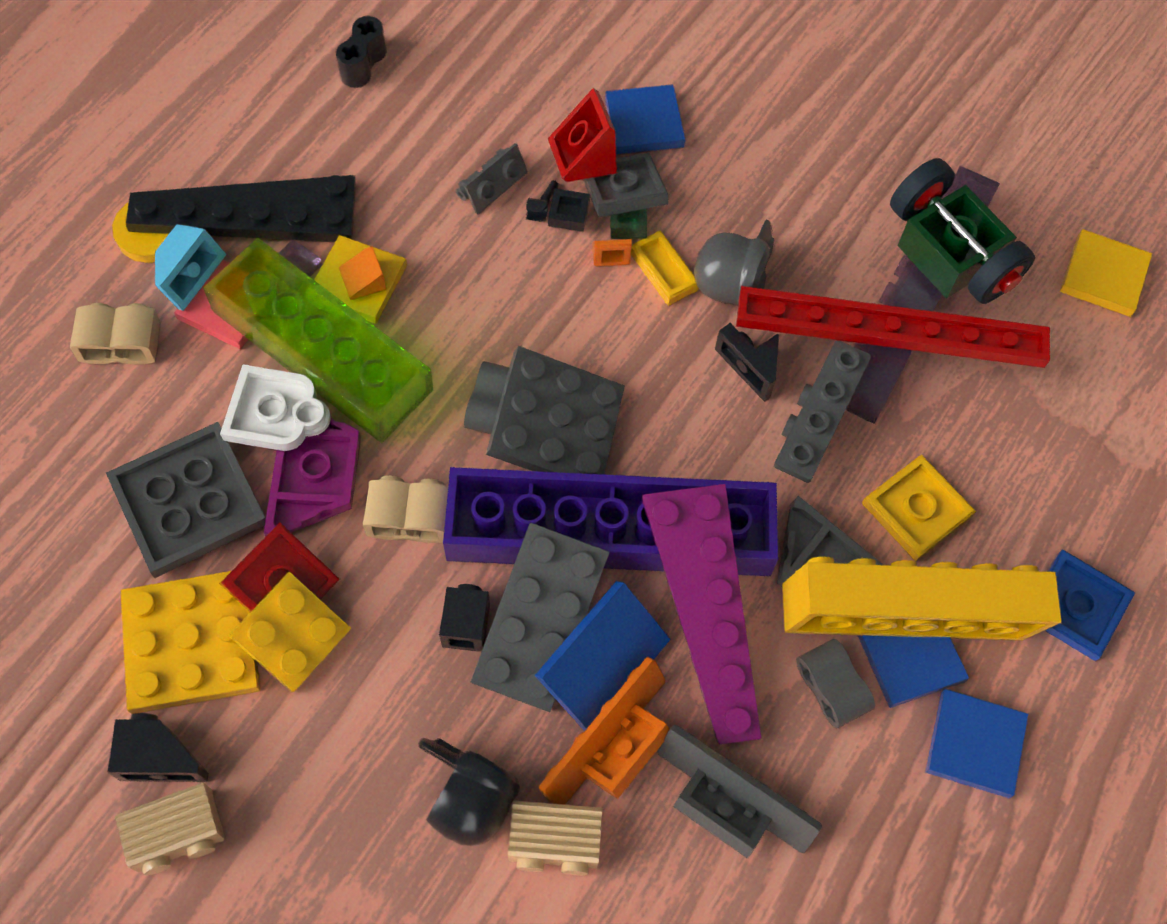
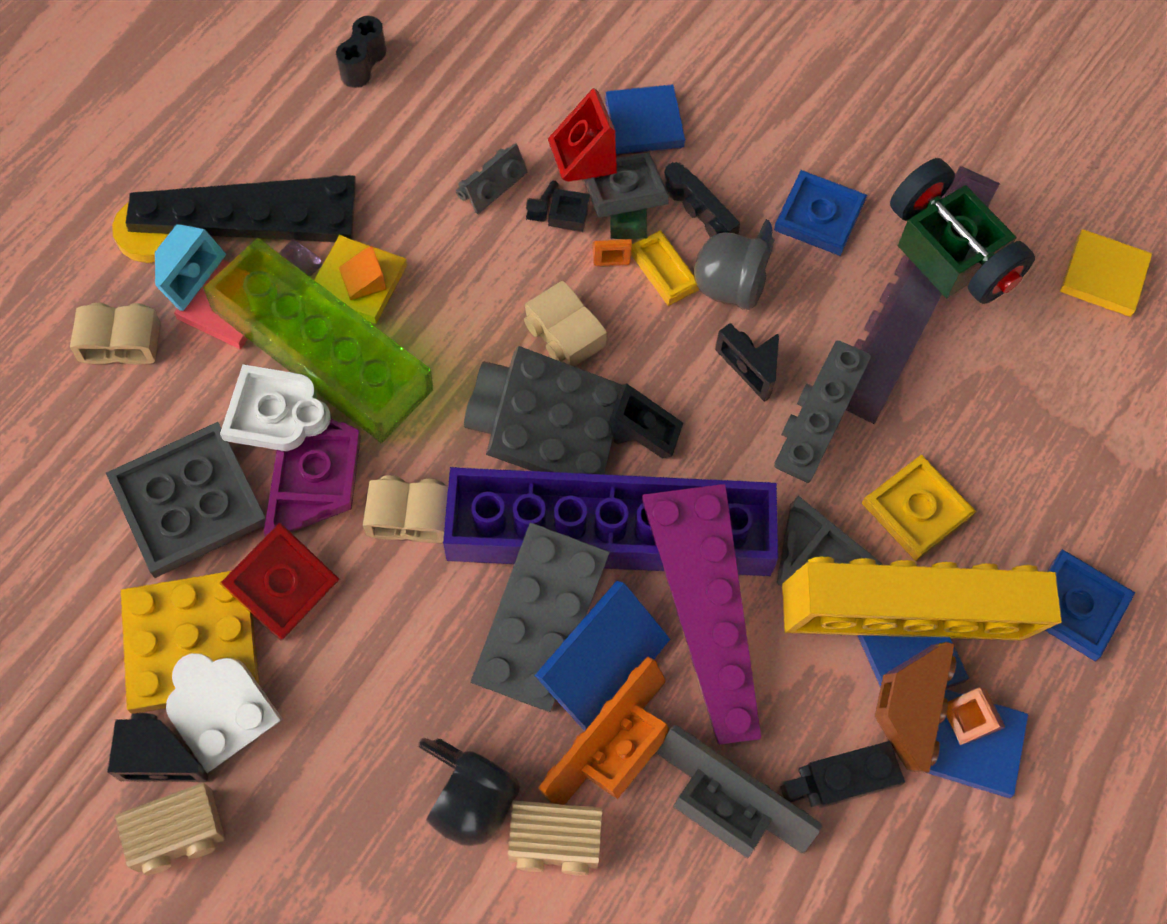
yellow plate [229,572,351,692] -> none
black brick [439,584,490,652] -> none
red plate [736,286,1050,368] -> none
dark grey axle [796,639,875,728] -> none
none -> white plate [166,653,283,773]
none -> tan brick [524,281,607,367]
none -> black slope [610,383,683,459]
none -> black hinge [664,161,740,237]
none -> blue tile [774,170,867,256]
none -> black hinge [780,741,905,808]
none -> dark orange slope [875,642,956,773]
none -> orange slope [946,687,1005,745]

